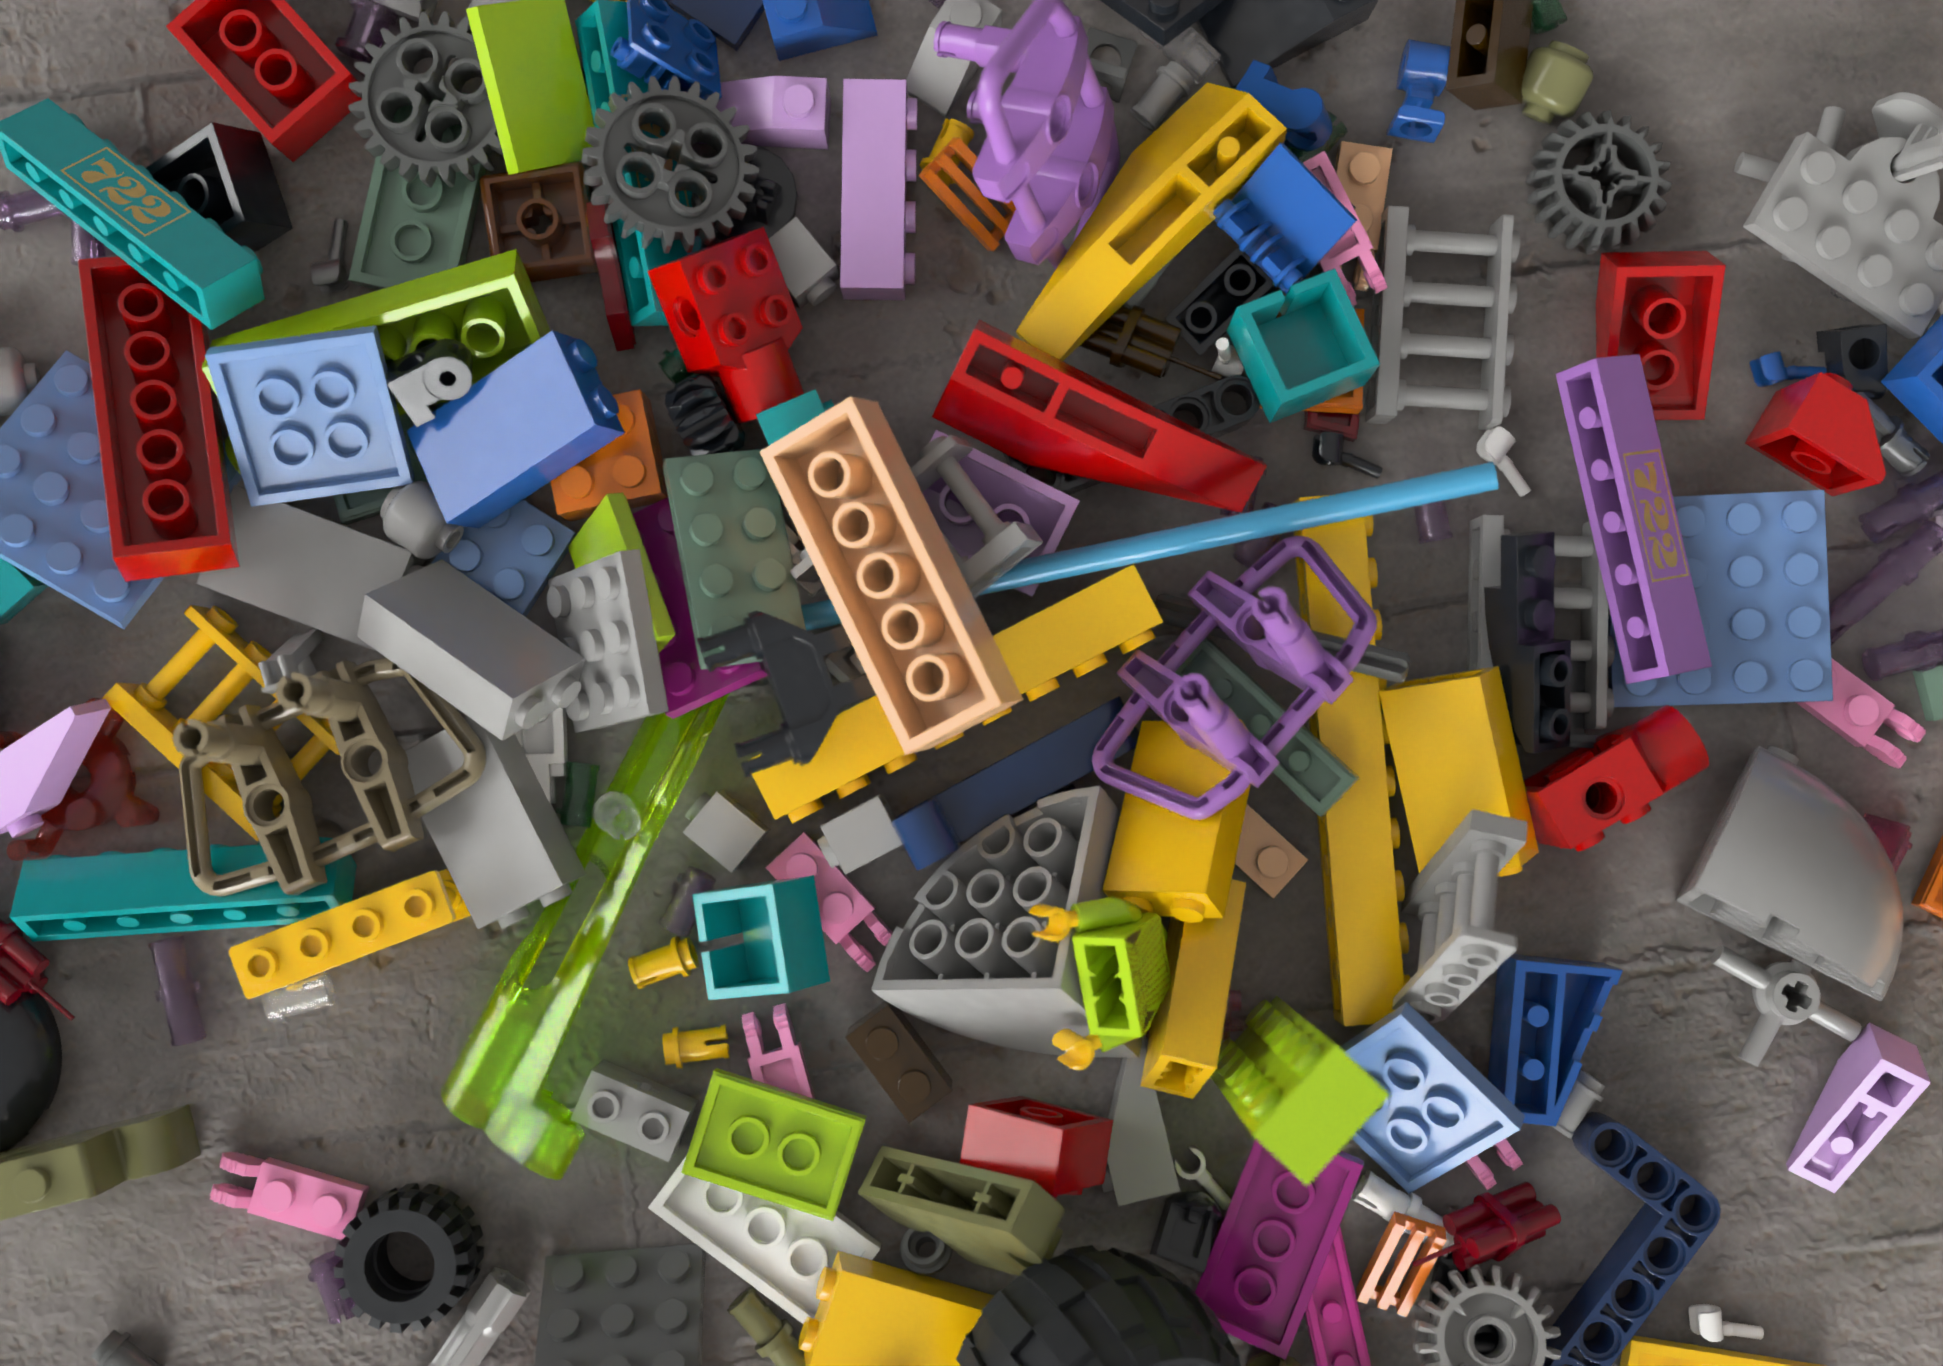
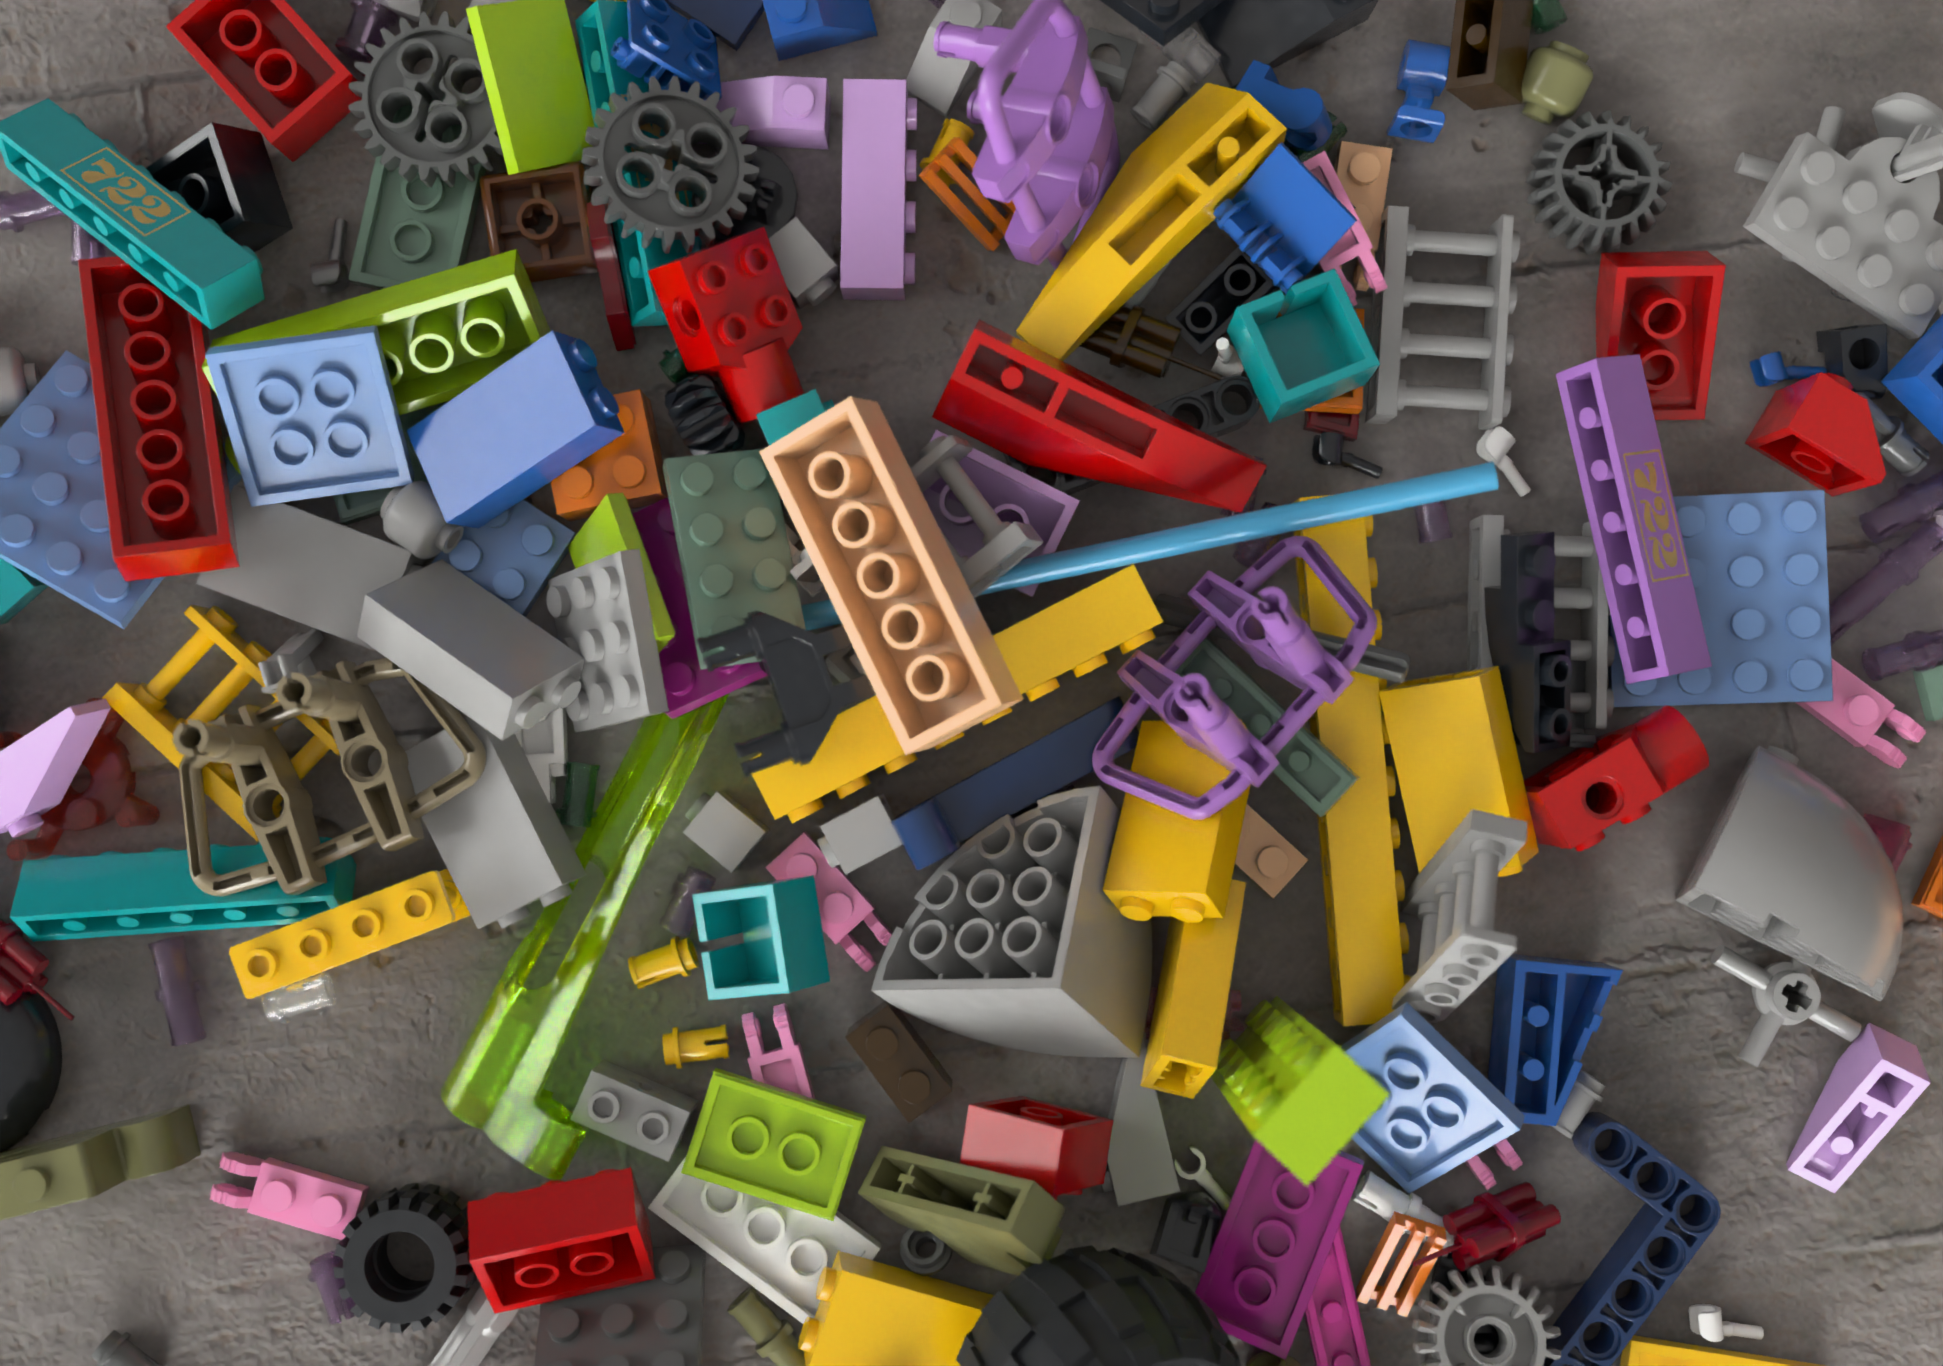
leg [386,338,473,427] -> none
clear pin [593,791,641,840] -> none
lime torso [1029,897,1171,1071] -> none
none -> red brick [467,1168,656,1314]

